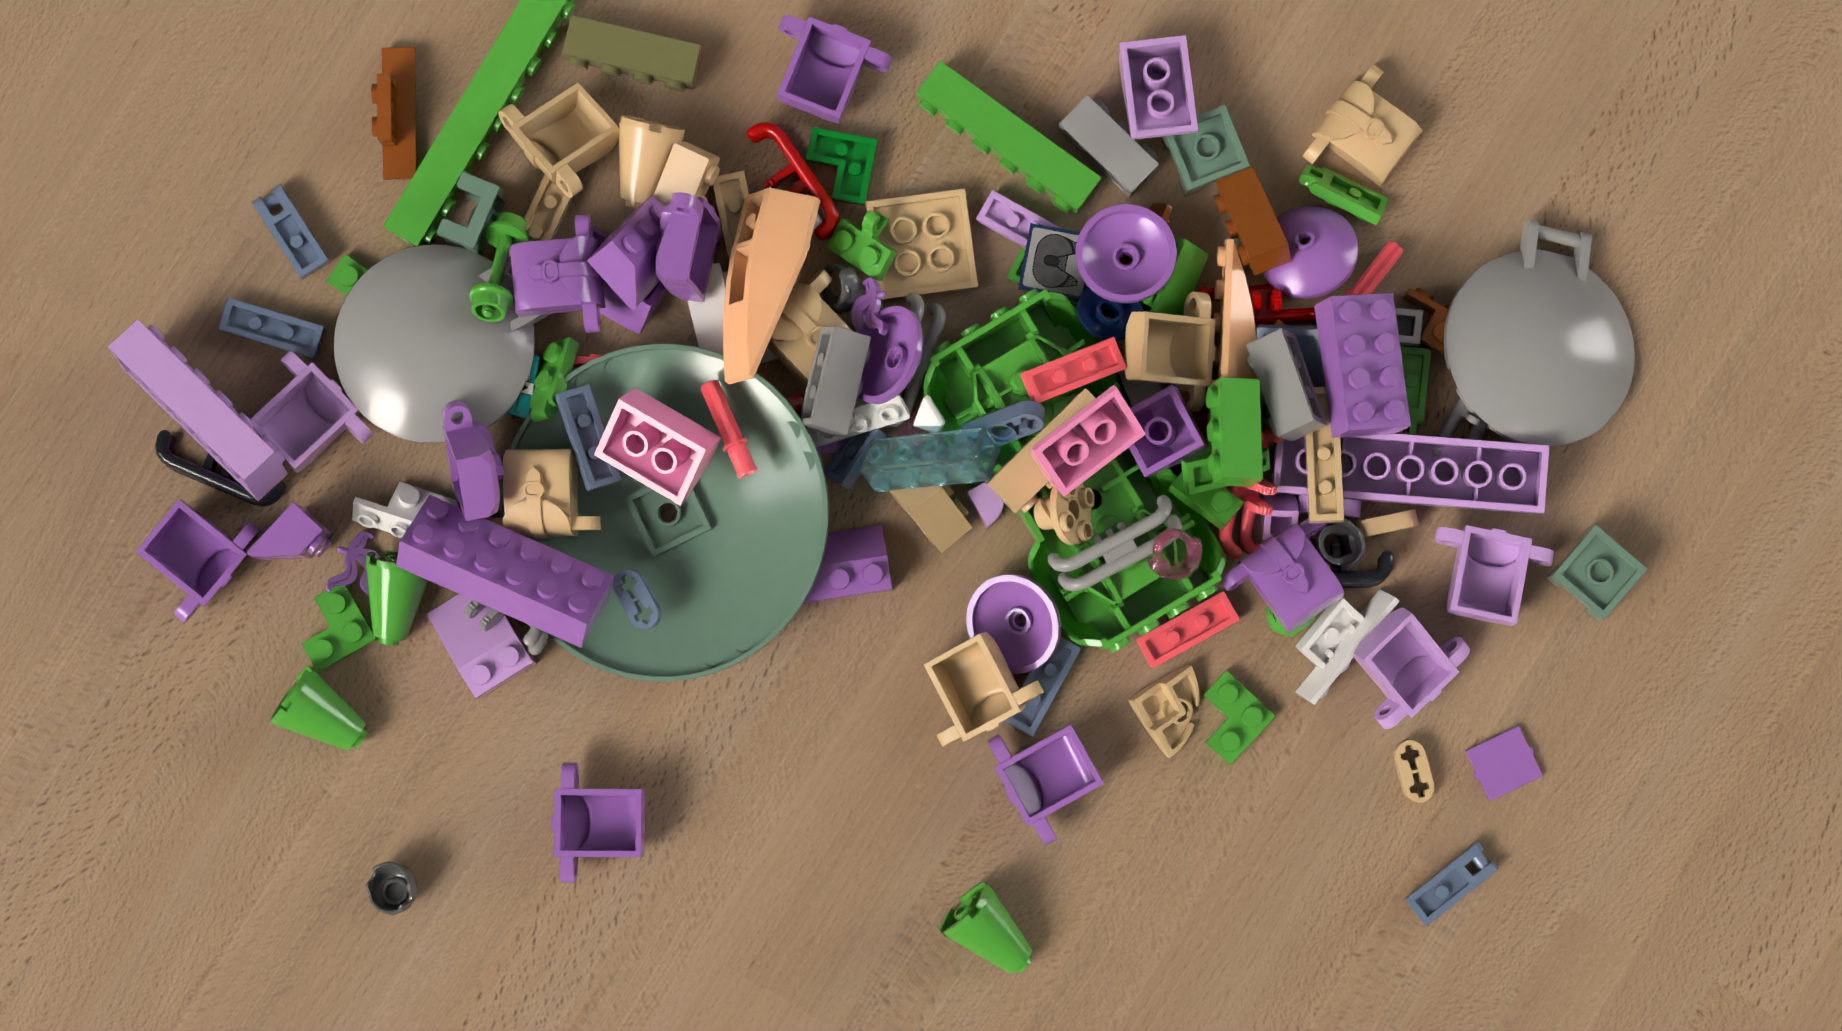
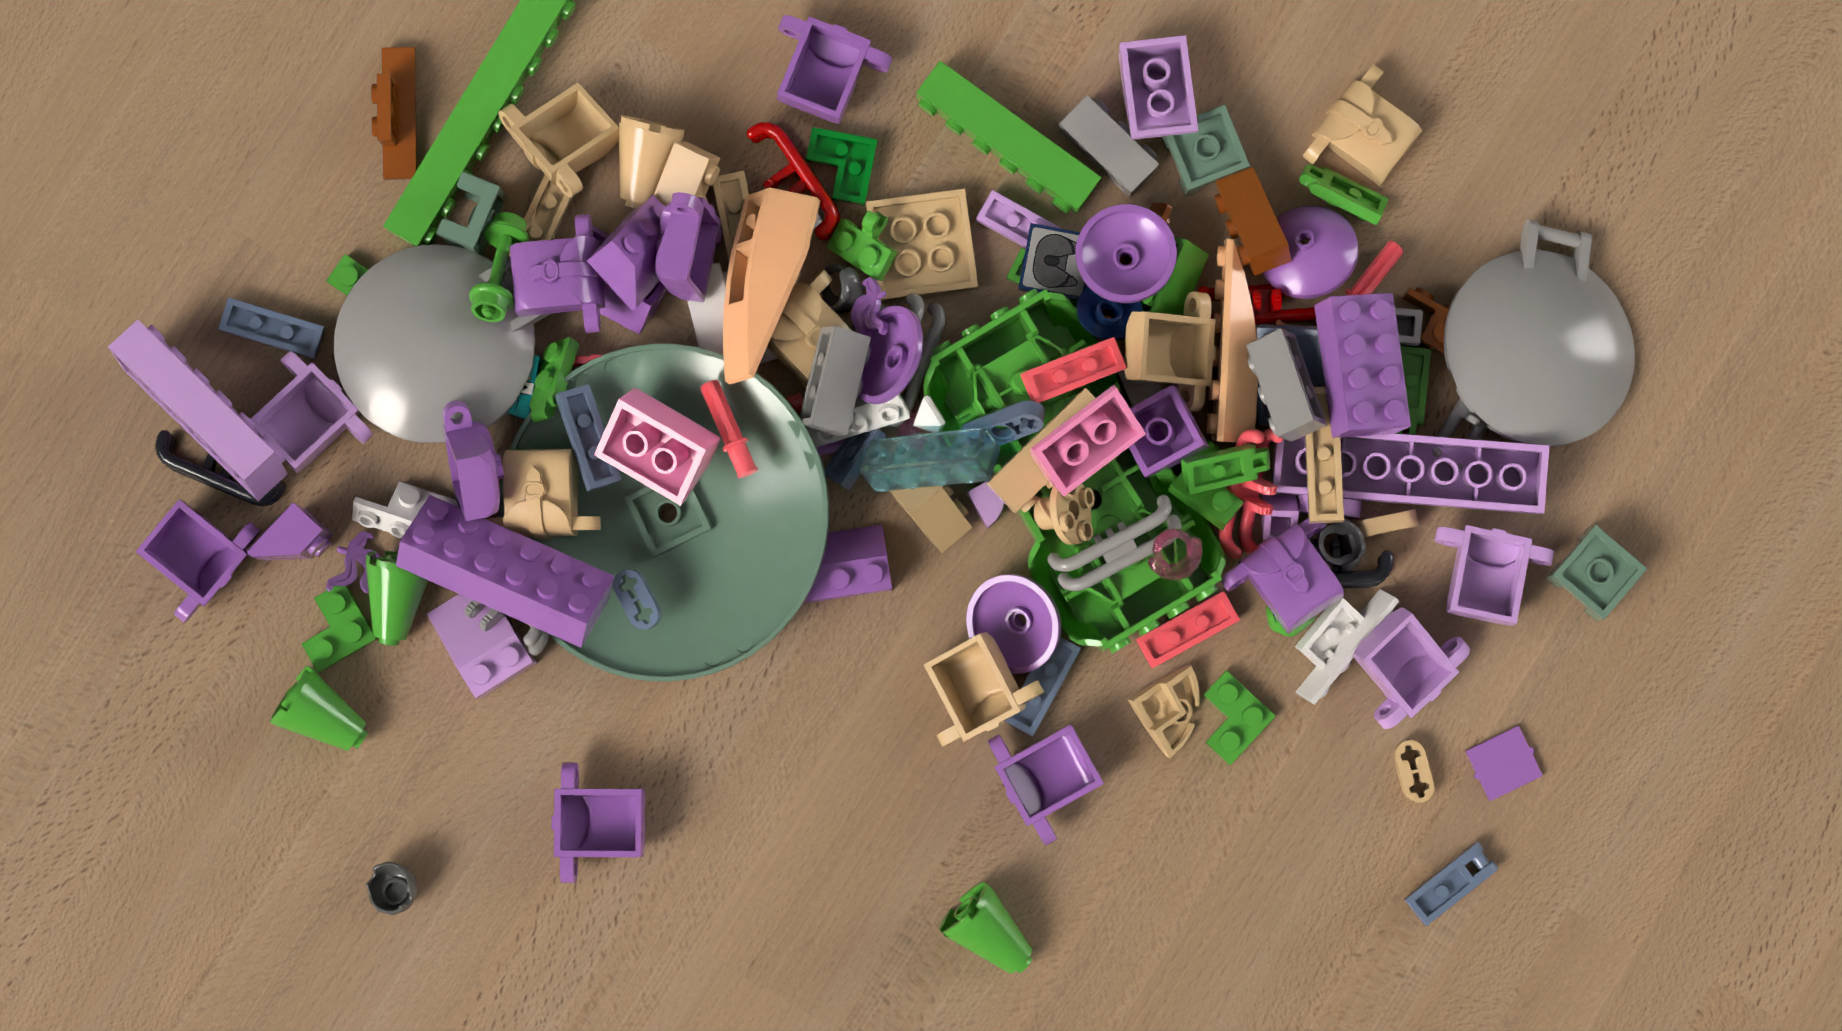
sand blue plate [252,184,330,280] -> none
olive brick [562,15,703,92] -> none
bright green brick [1206,377,1263,487] -> none

